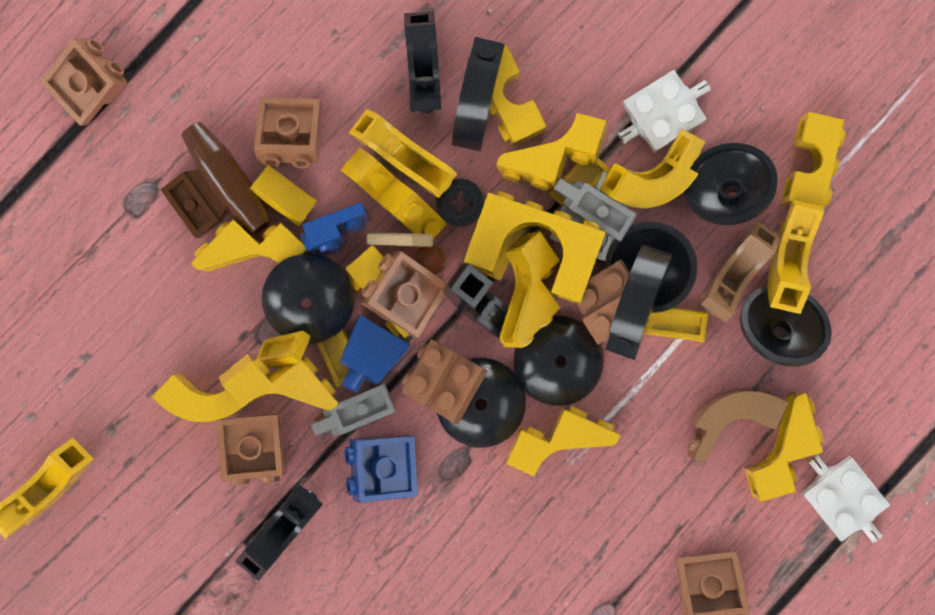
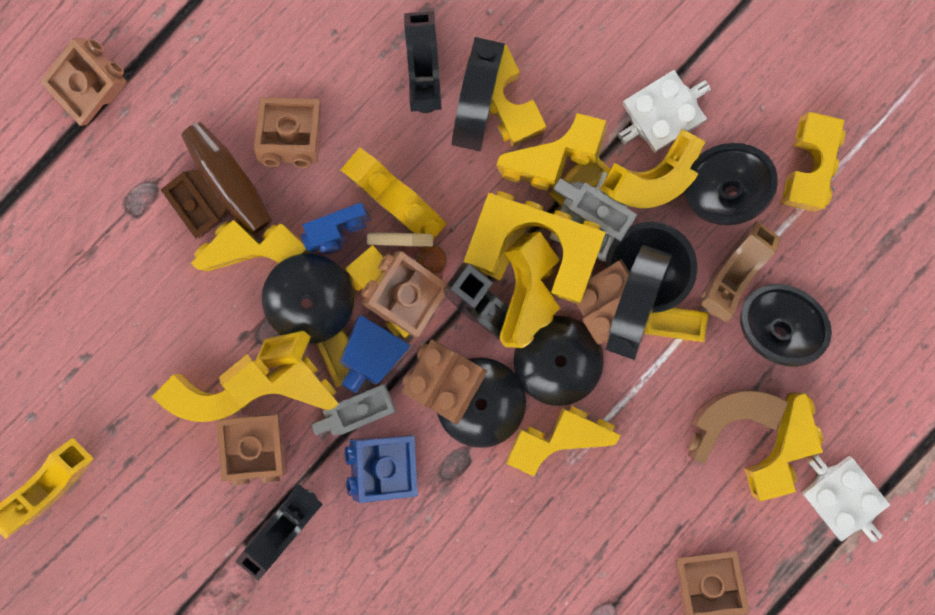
yellow tile [250,165,317,226] -> none
yellow arch [348,109,458,198] -> none
black gear [436,179,484,227] -> none
yellow arch [767,200,825,314] -> none

